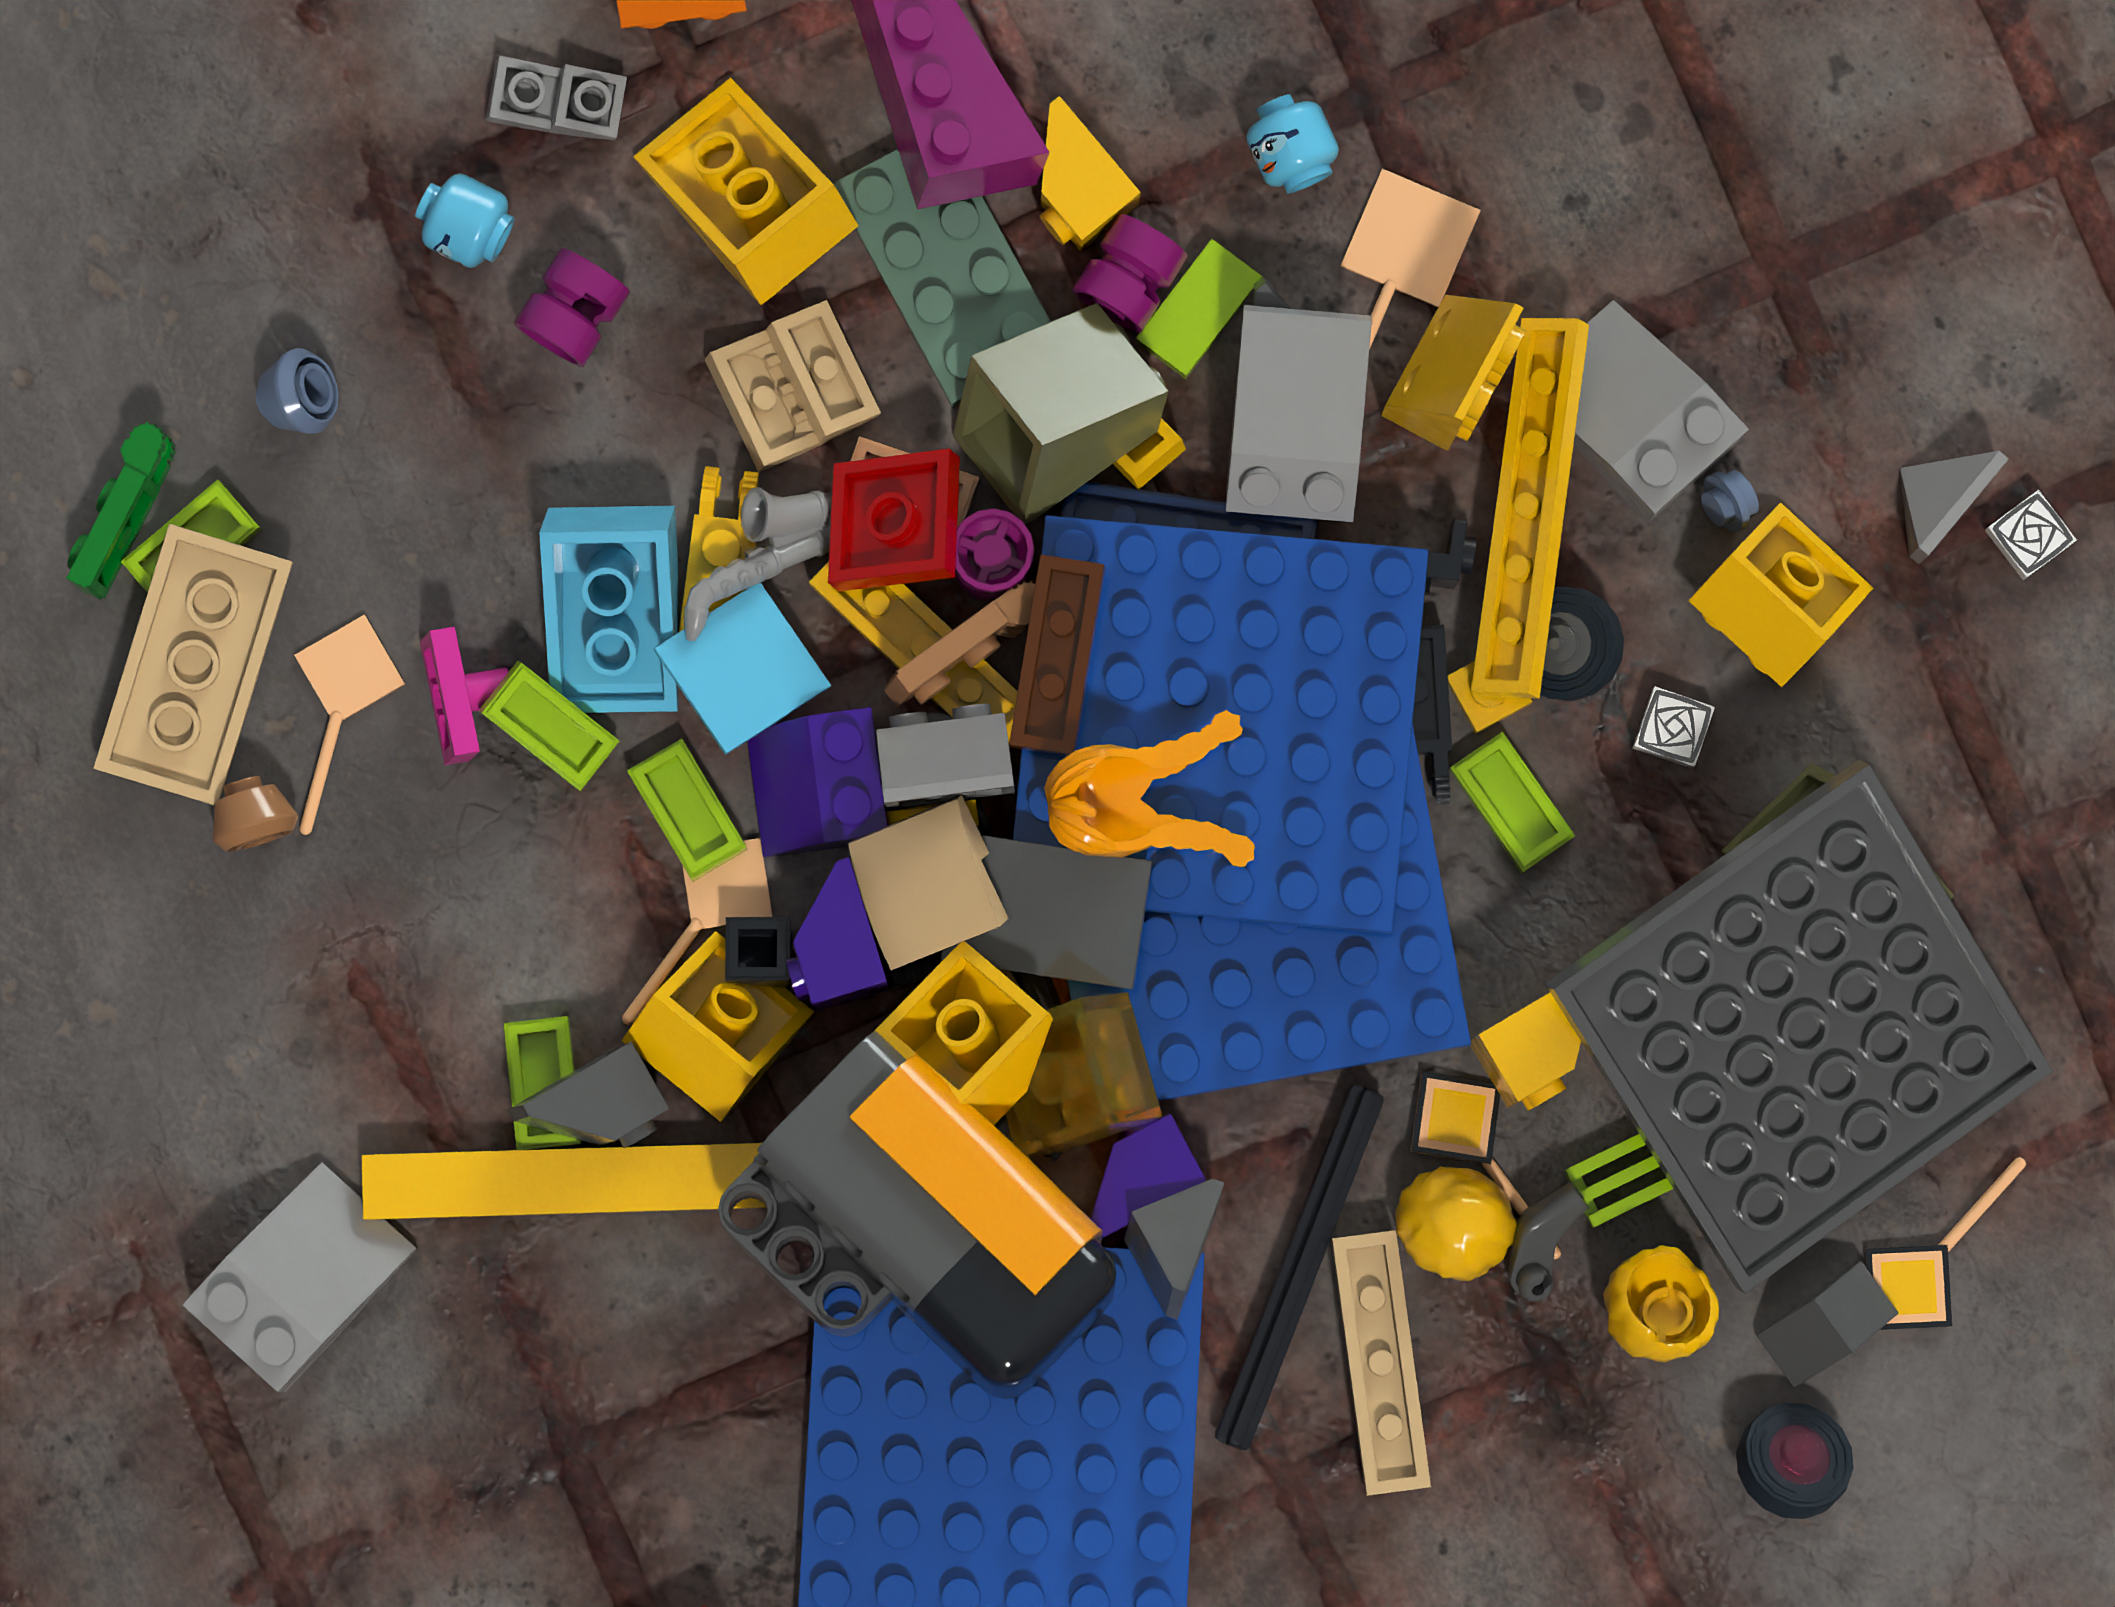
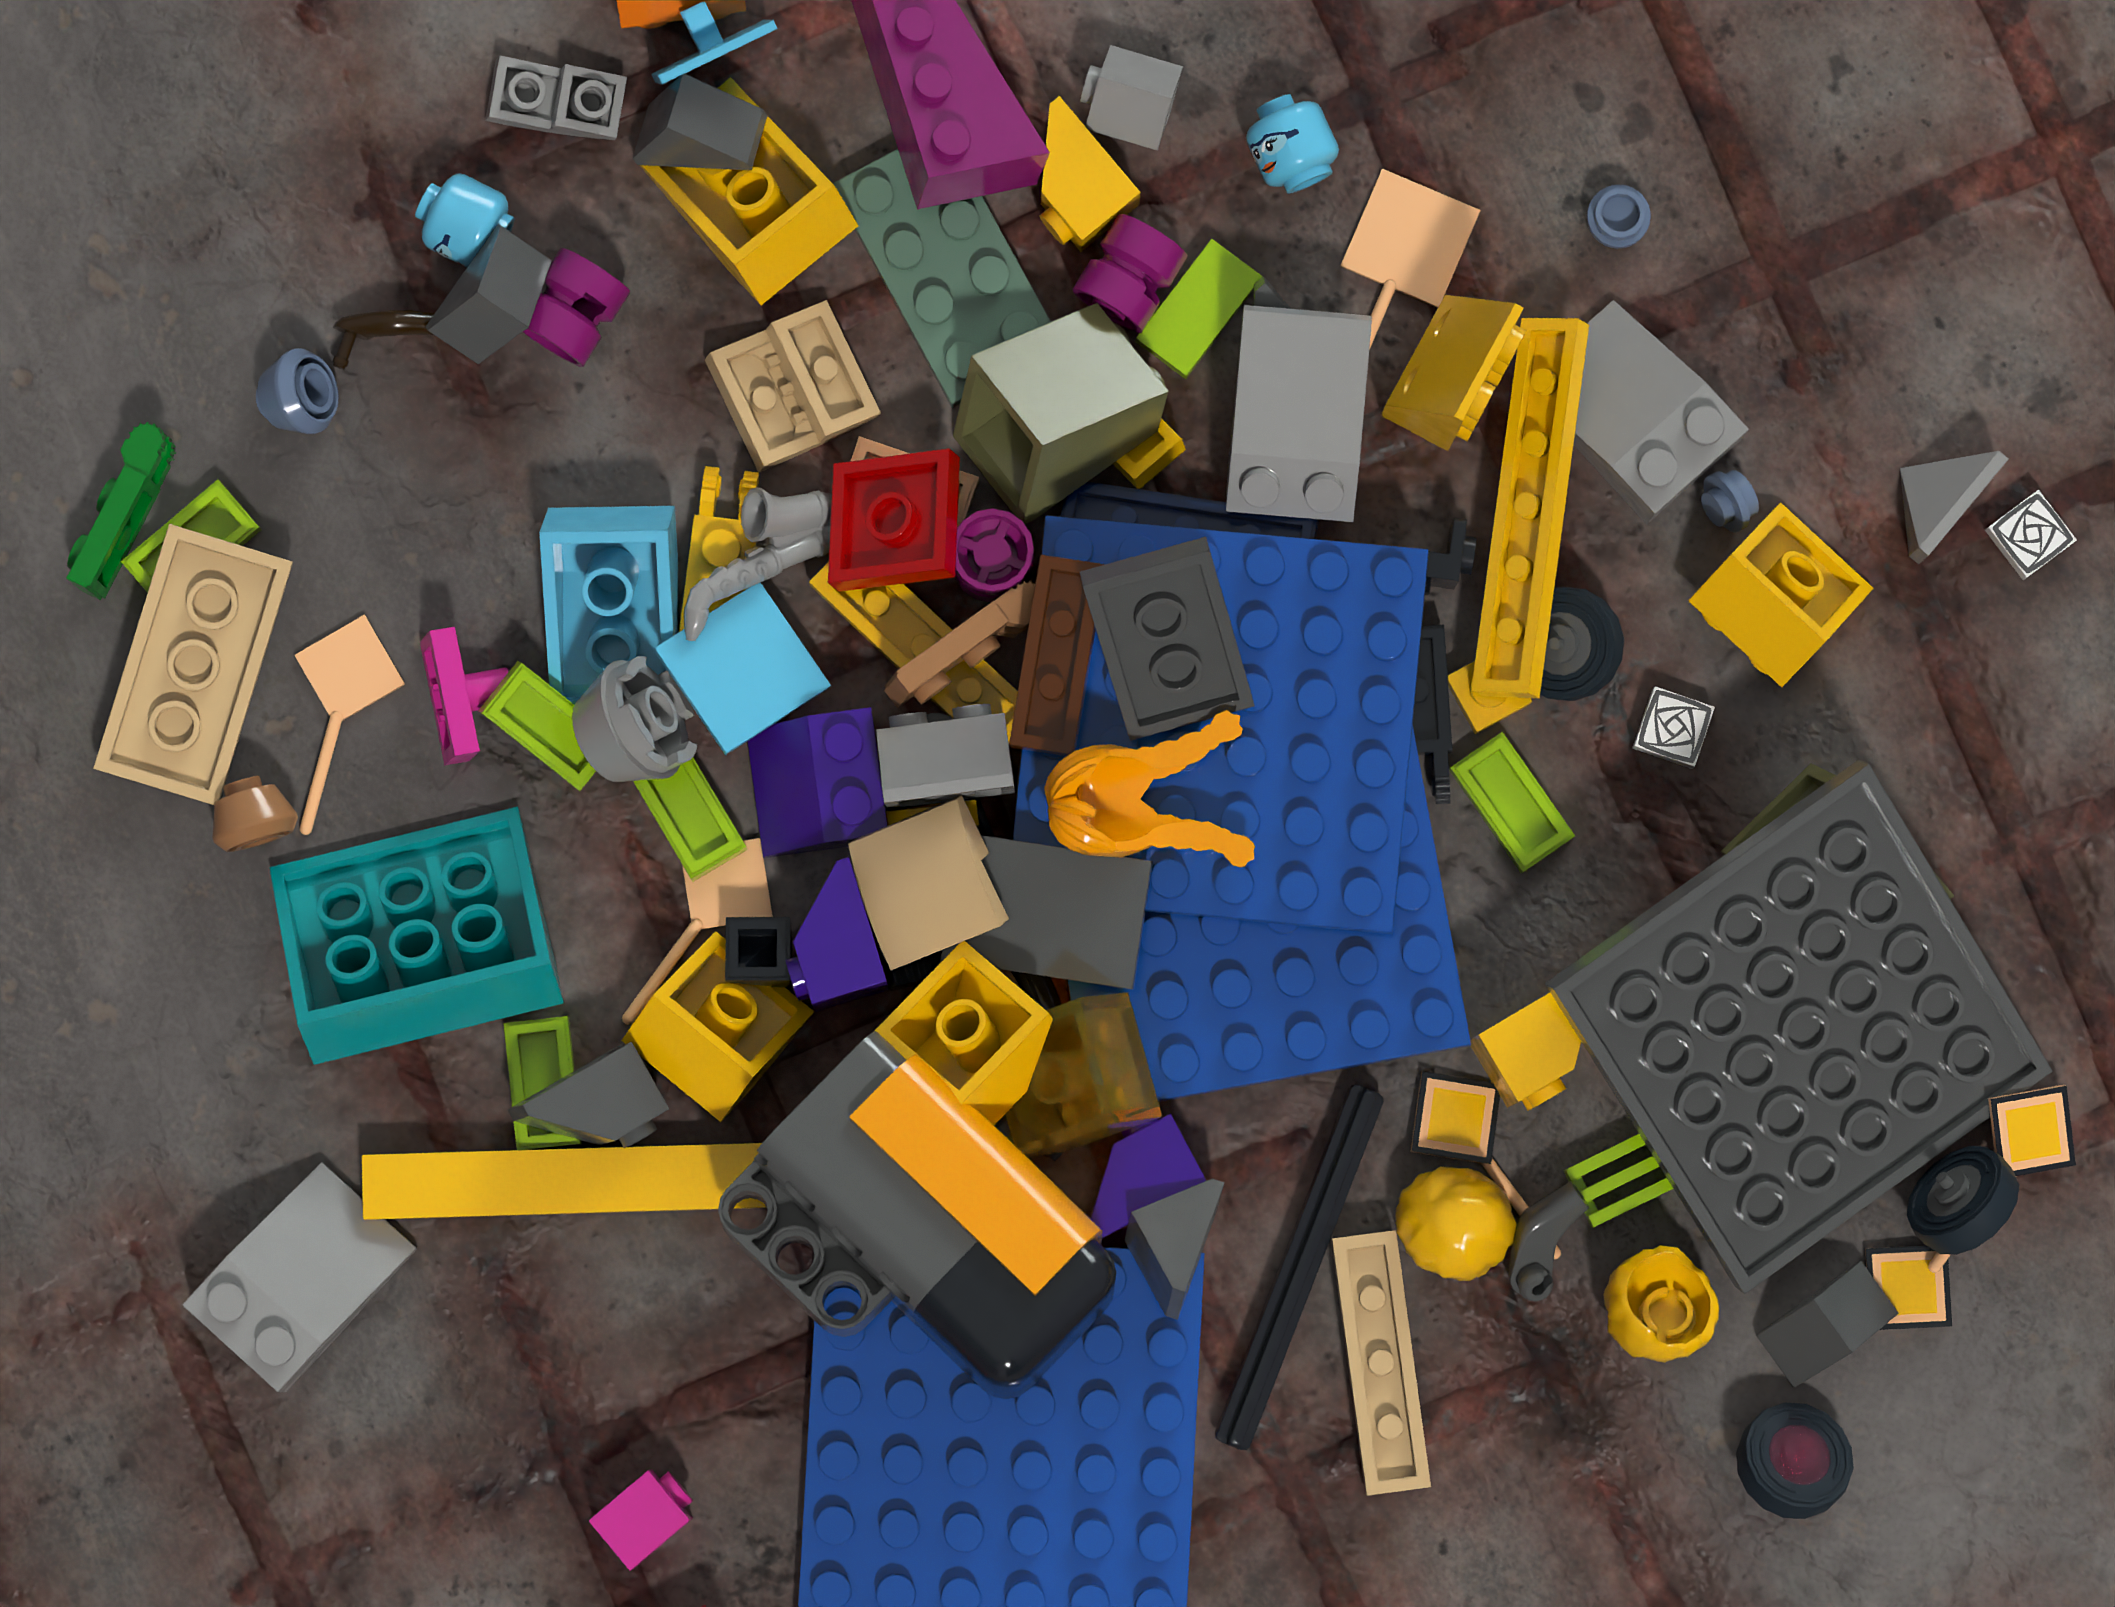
none -> teal slope [269,807,564,1065]
none -> dark brown piece [332,310,435,370]
none -> dark grey slope [425,224,551,364]
none -> light grey cone [572,656,697,782]
none -> dark pink brick [589,1469,693,1571]
none -> dark grey slope [633,74,767,170]
none -> medium azure piece [651,1,778,84]
none -> light grey brick [1080,45,1183,151]
none -> dark grey plate [1080,537,1255,741]
none -> sand blue plate [1587,185,1651,249]
none -> black wheel [1906,1146,2020,1255]
none -> piece [1928,1085,2076,1273]

